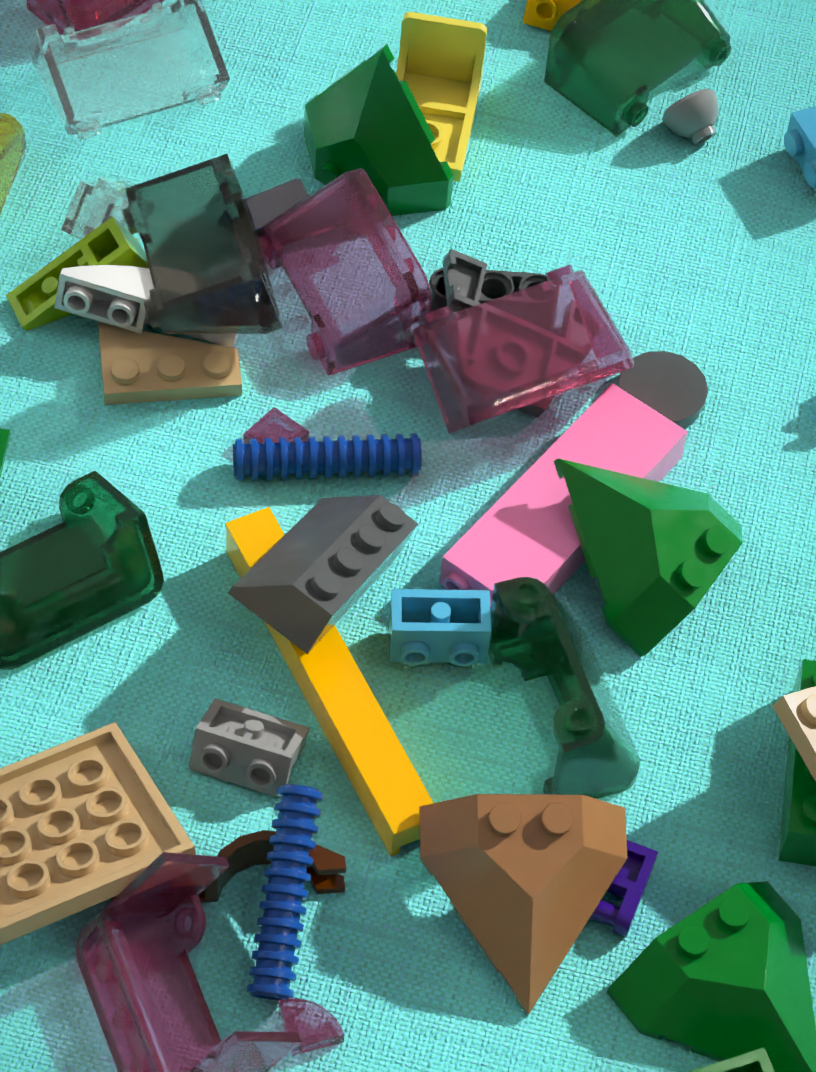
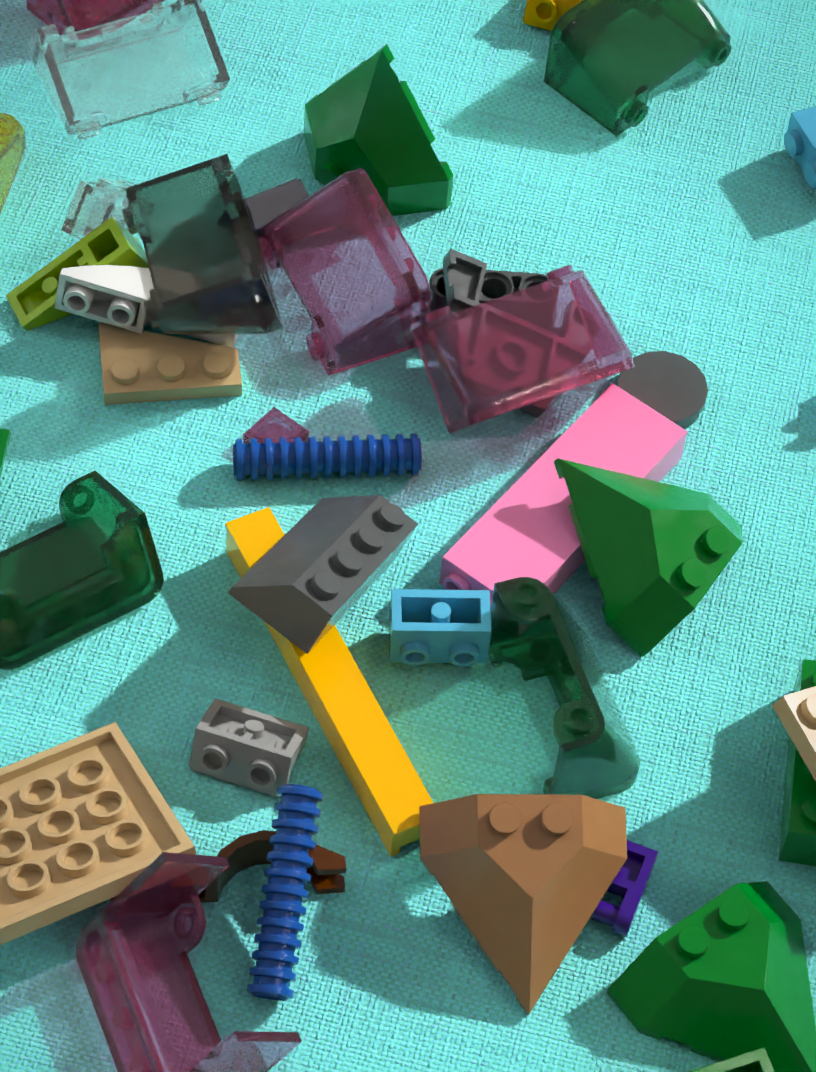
clear pink tile [278,998,344,1056] -> none
light yellow bracket [396,12,487,182] -> none
light grey brick [662,89,719,145] -> none

